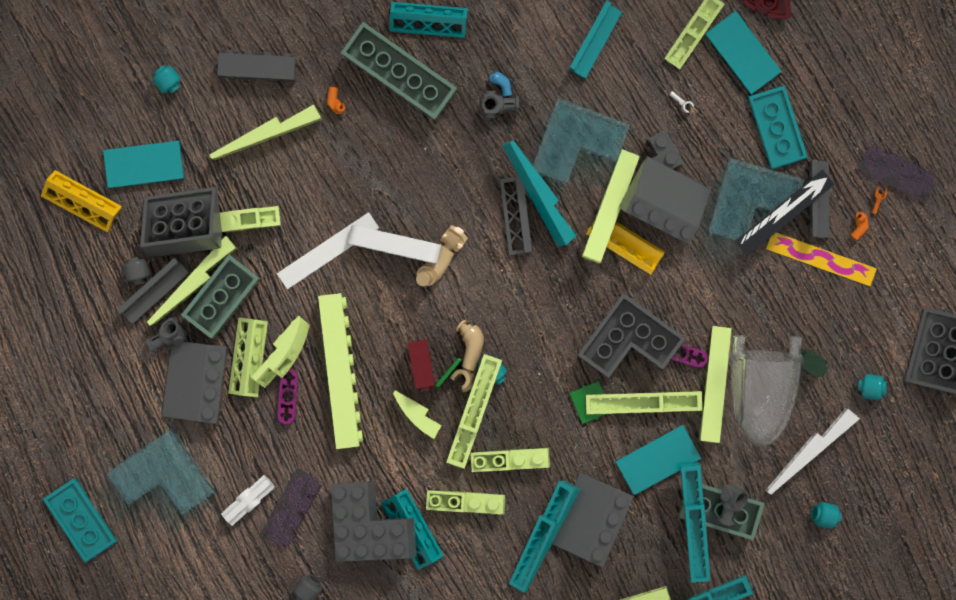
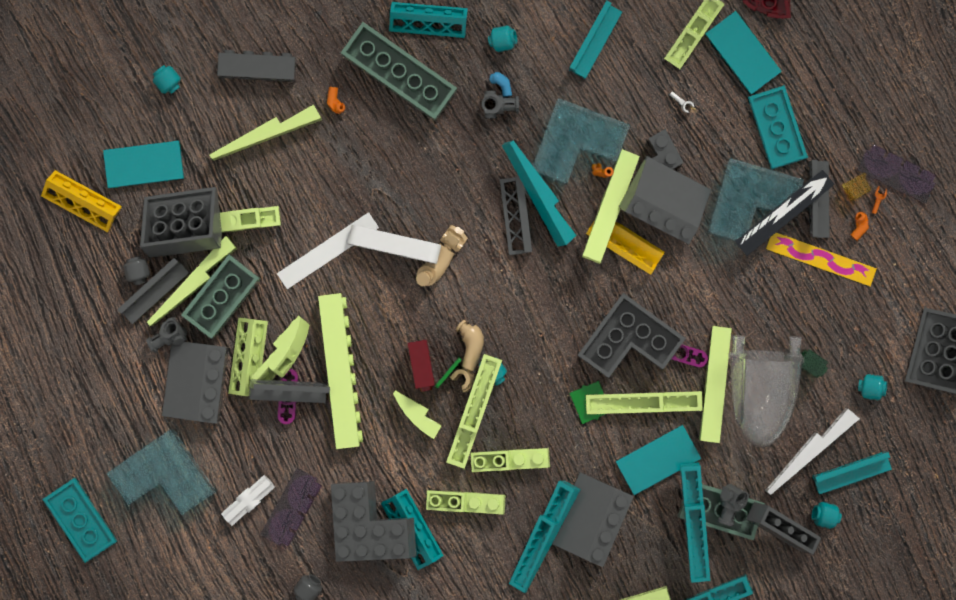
none -> dark grey fence [248,379,330,403]
none -> teal head [488,25,518,52]
none -> orange arm [591,163,614,178]
none -> dark grey brick [746,502,821,555]
none -> teal fence [812,451,892,494]
none -> clear yellow panel [842,172,871,201]

